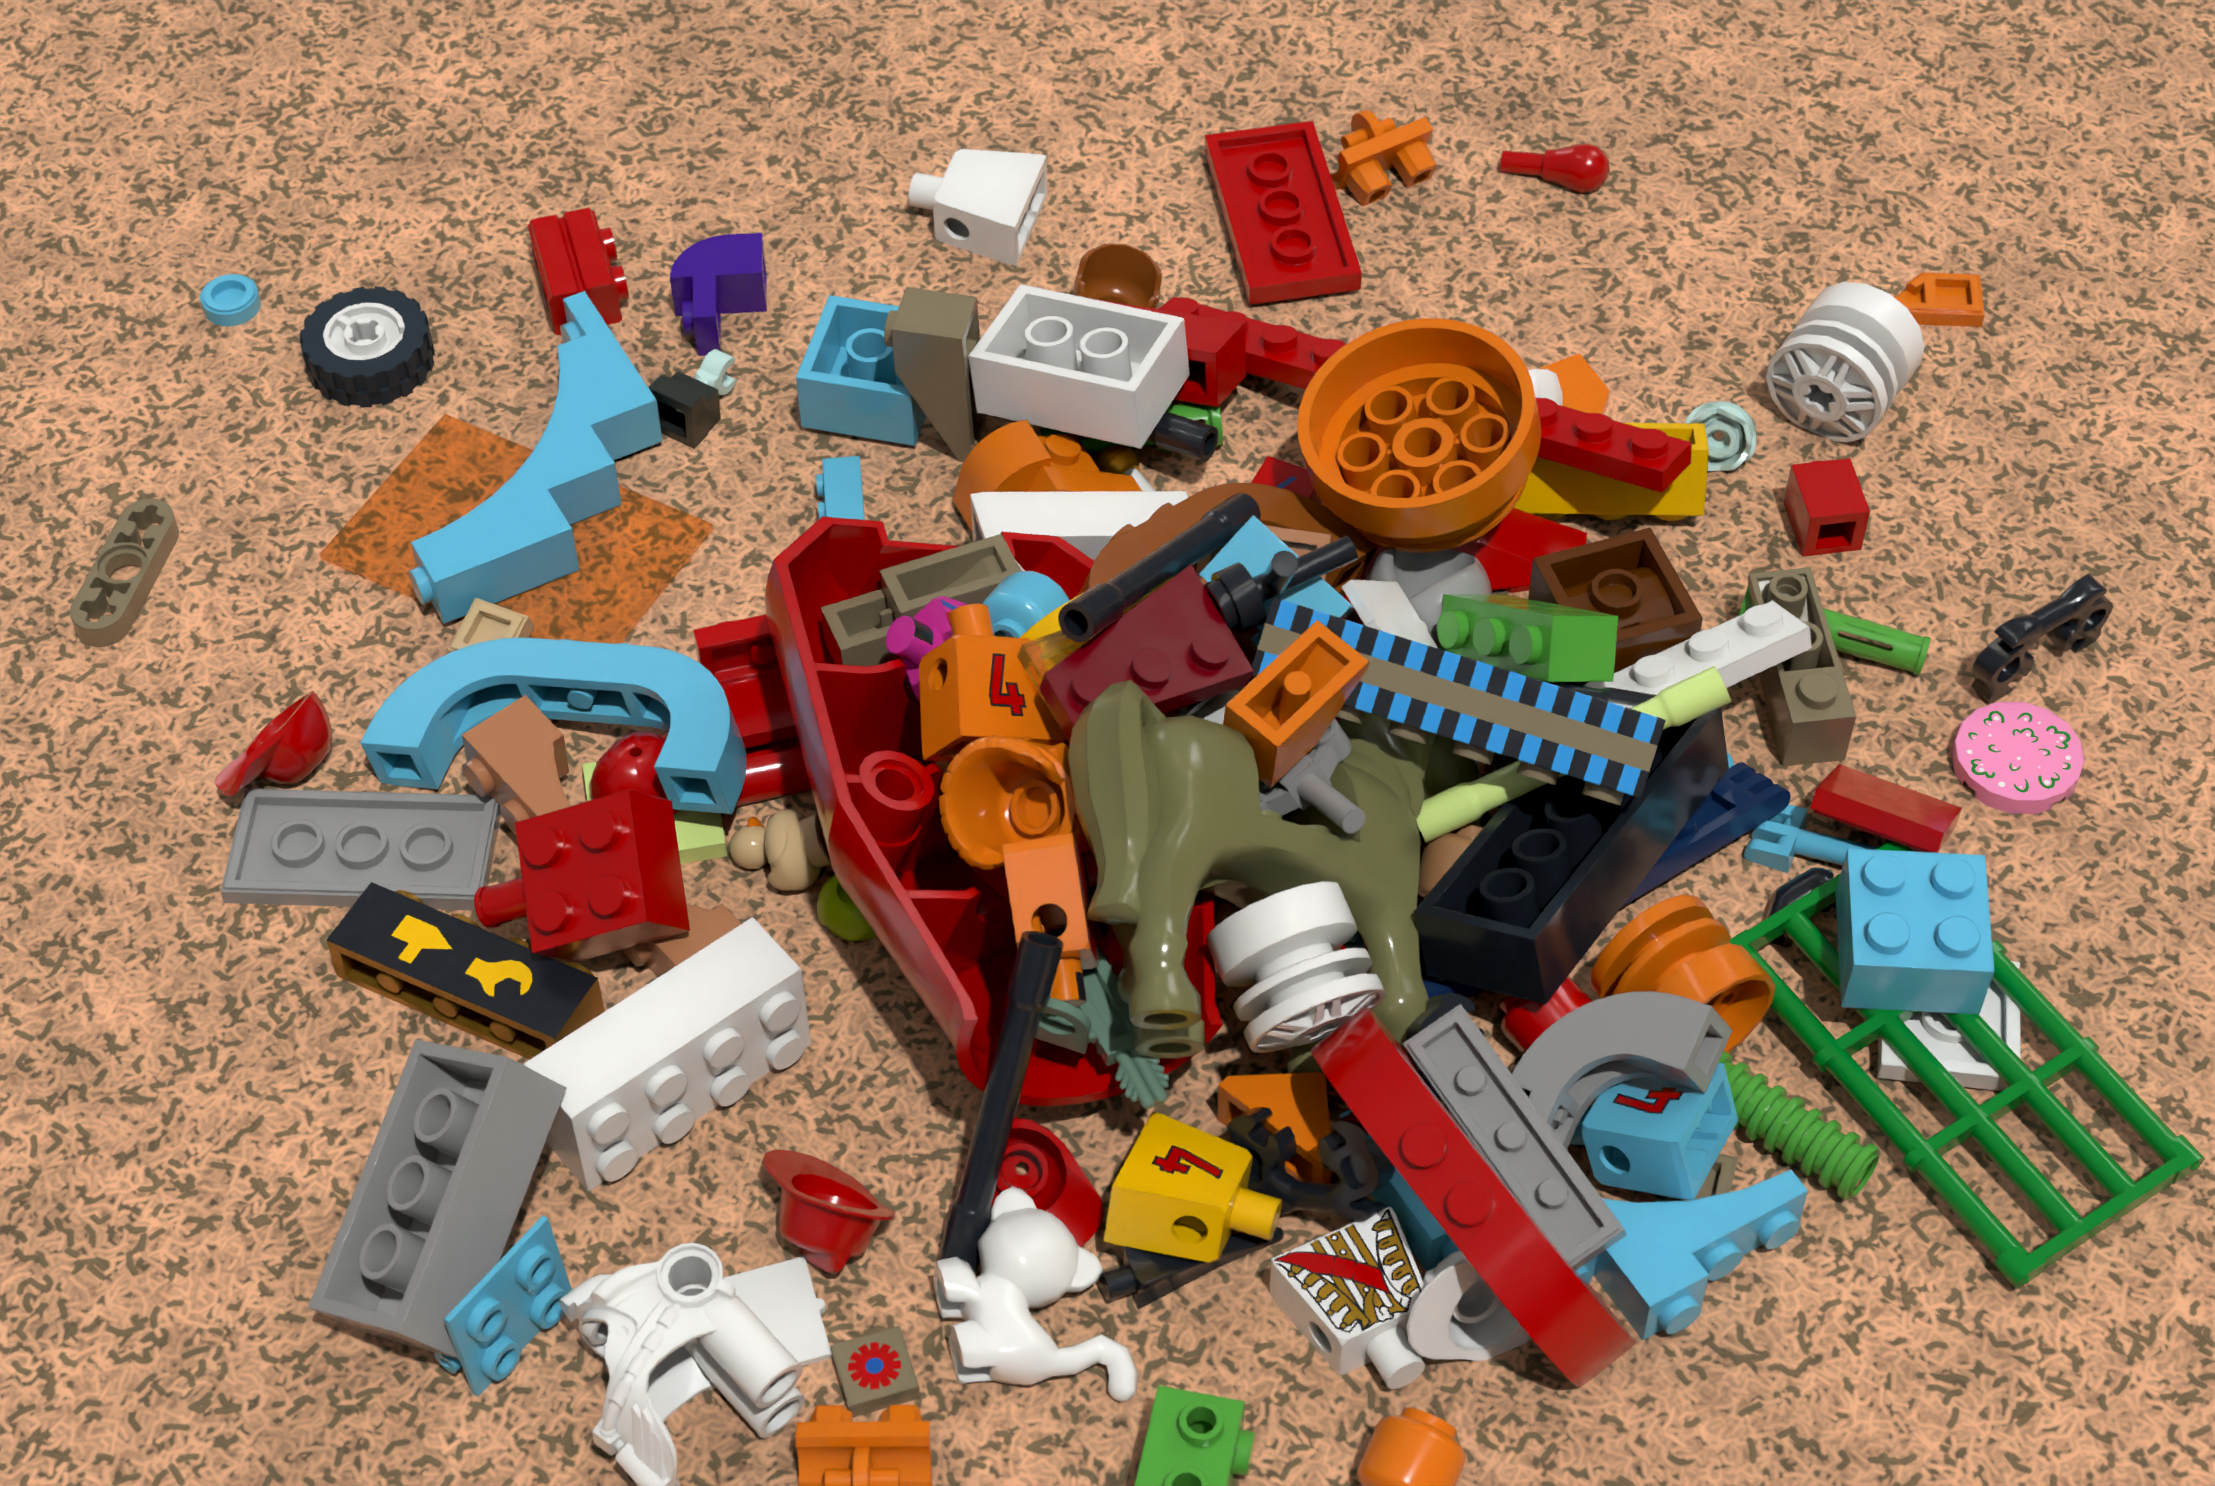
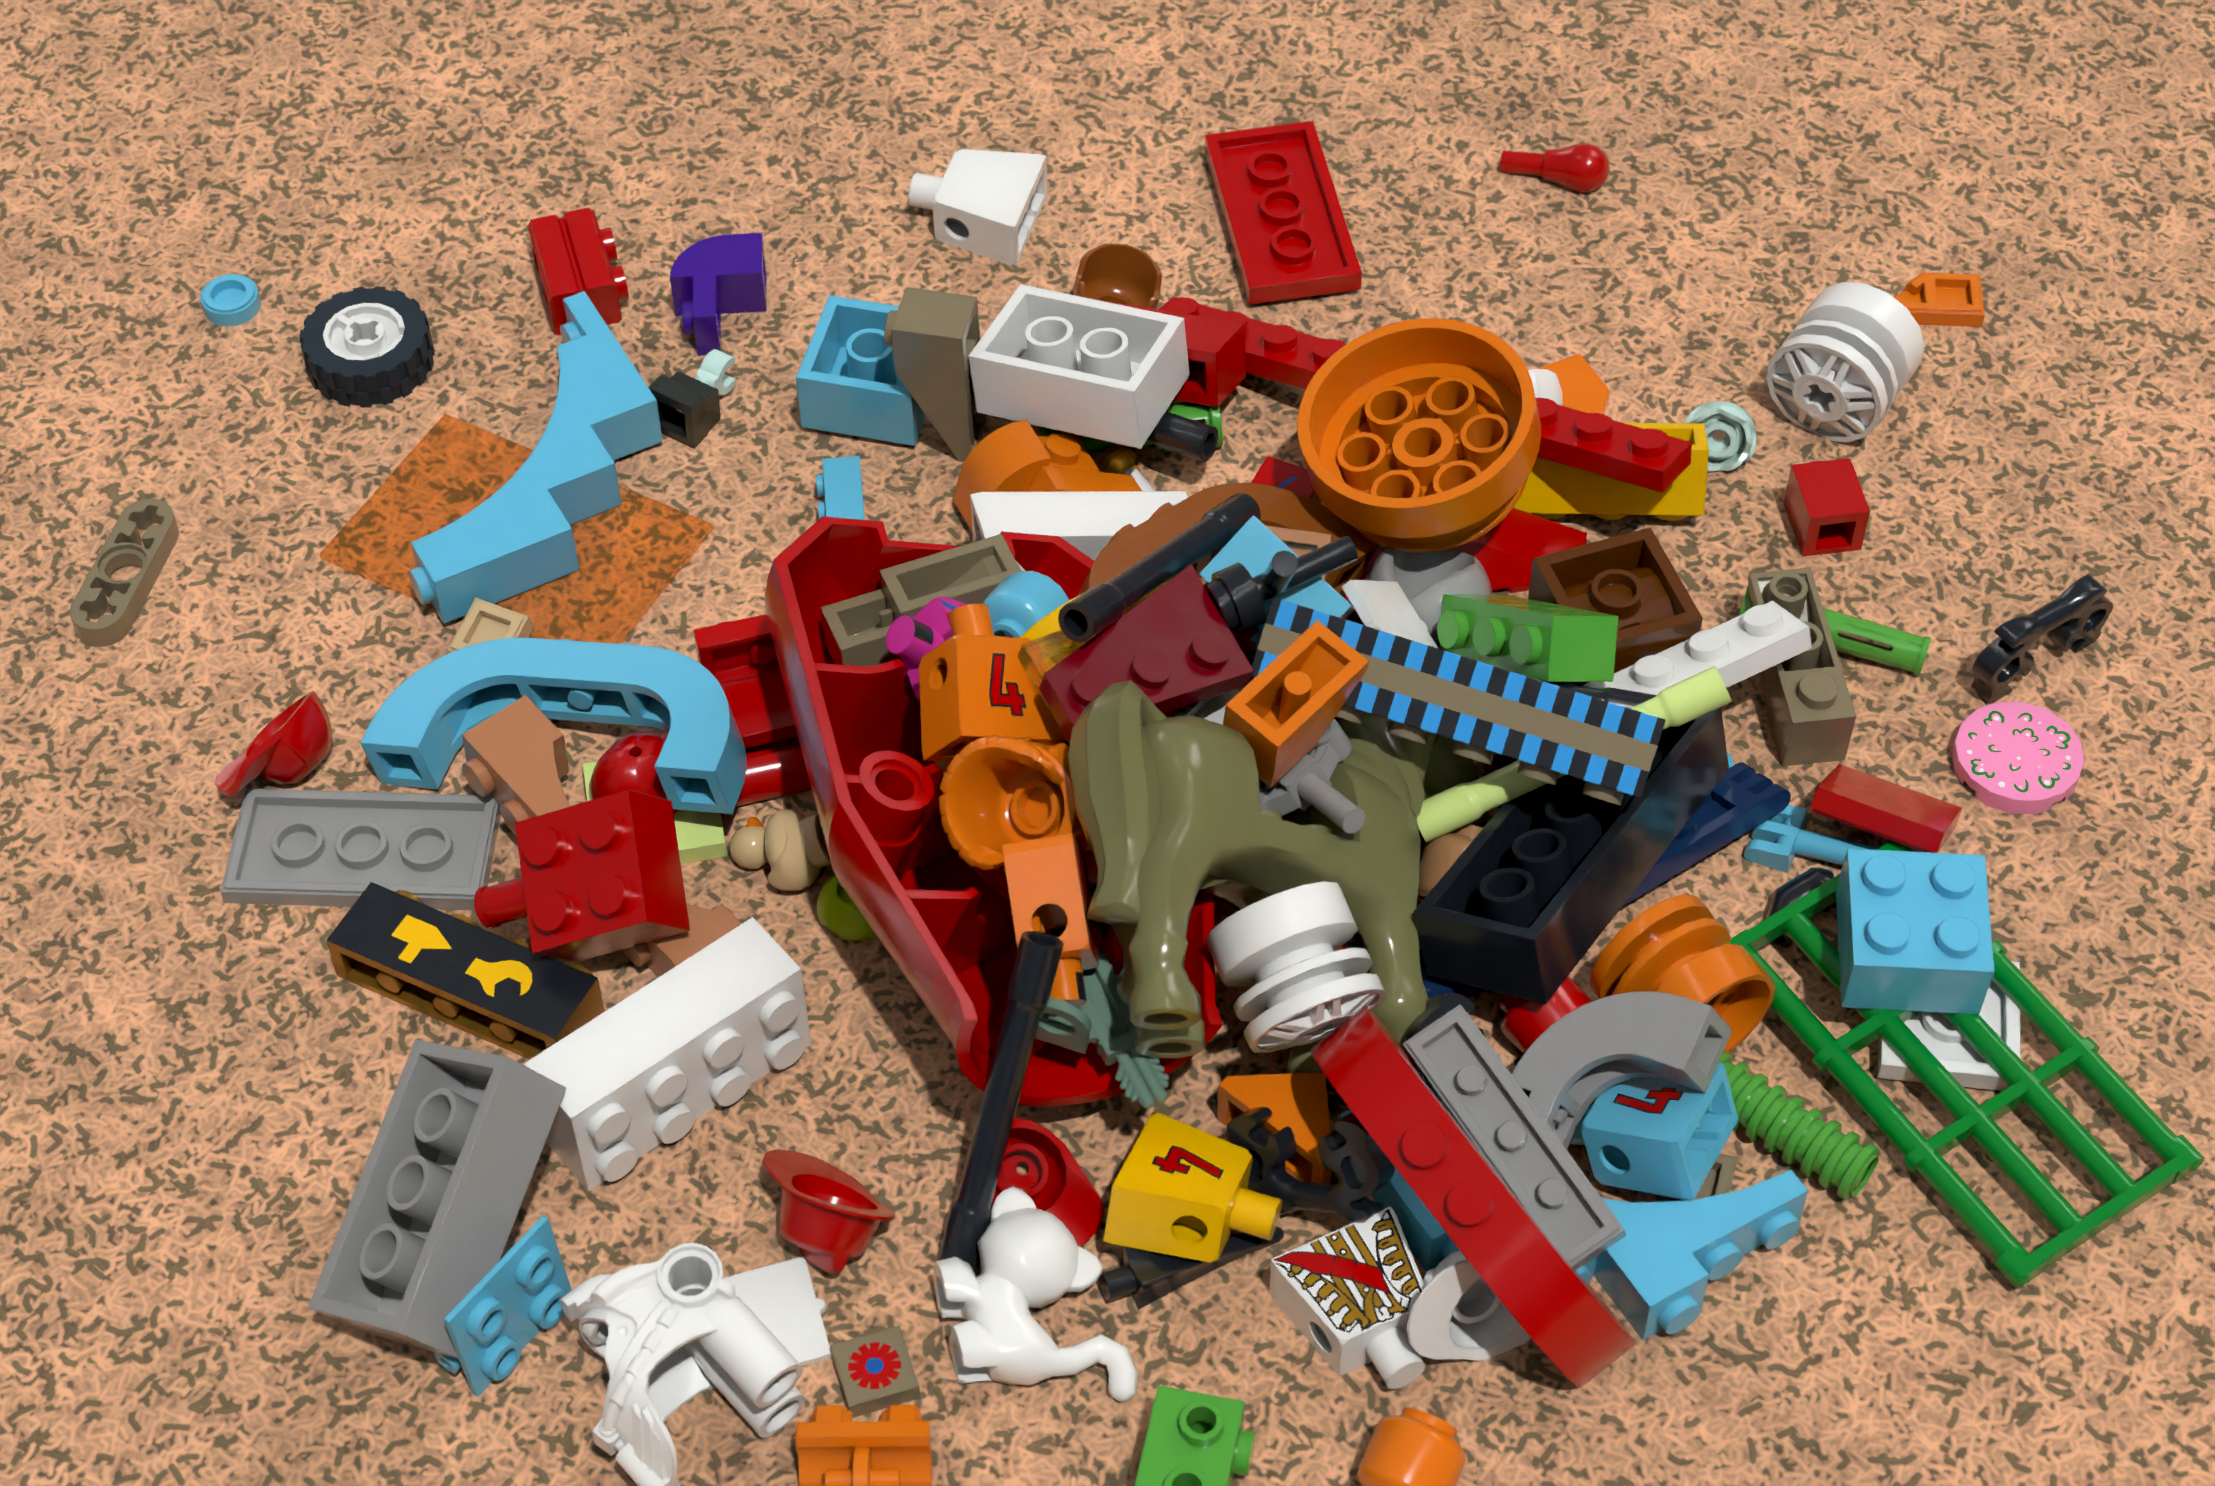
orange hips [1330,110,1437,206] -> none

